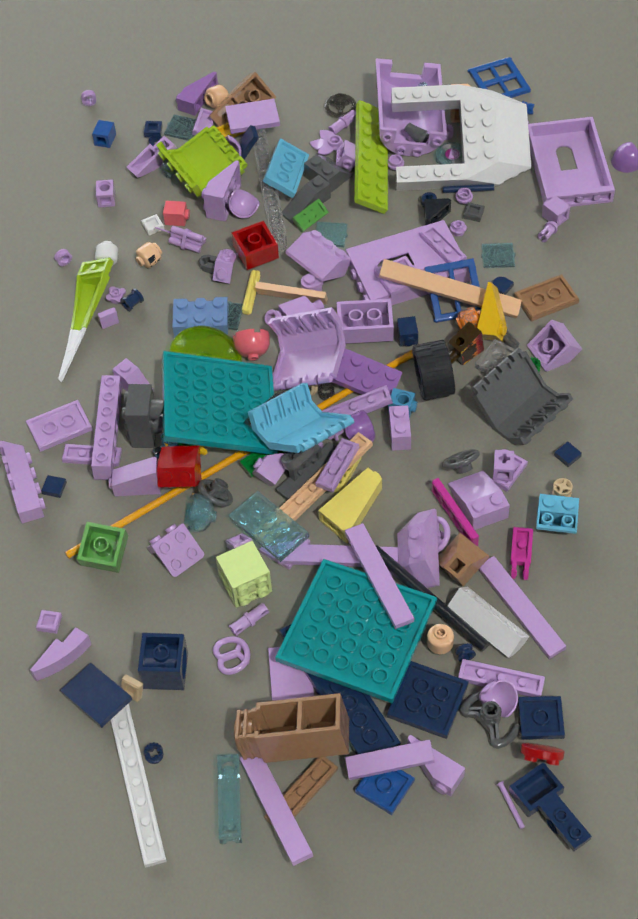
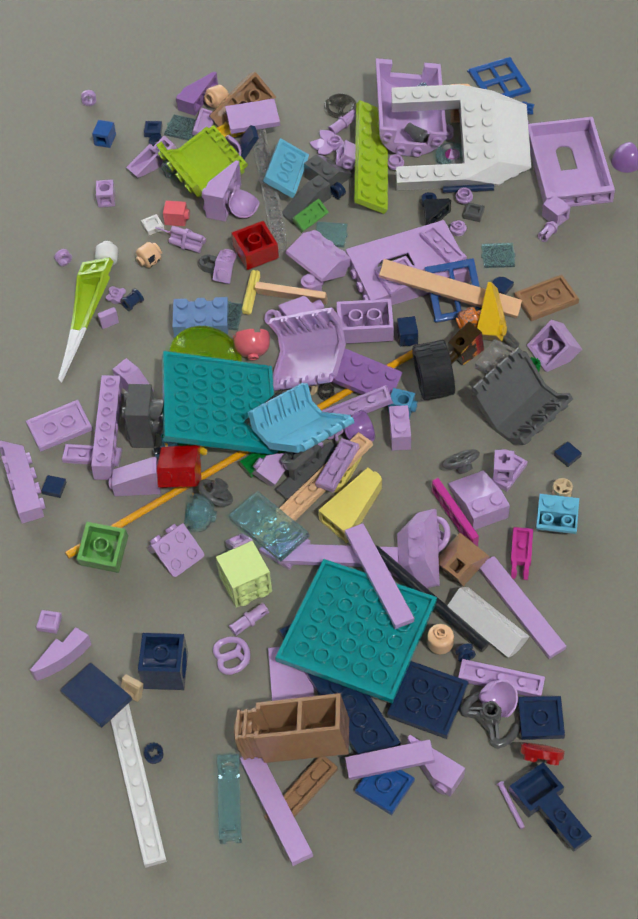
none -> dark blue bush [330,182,346,200]

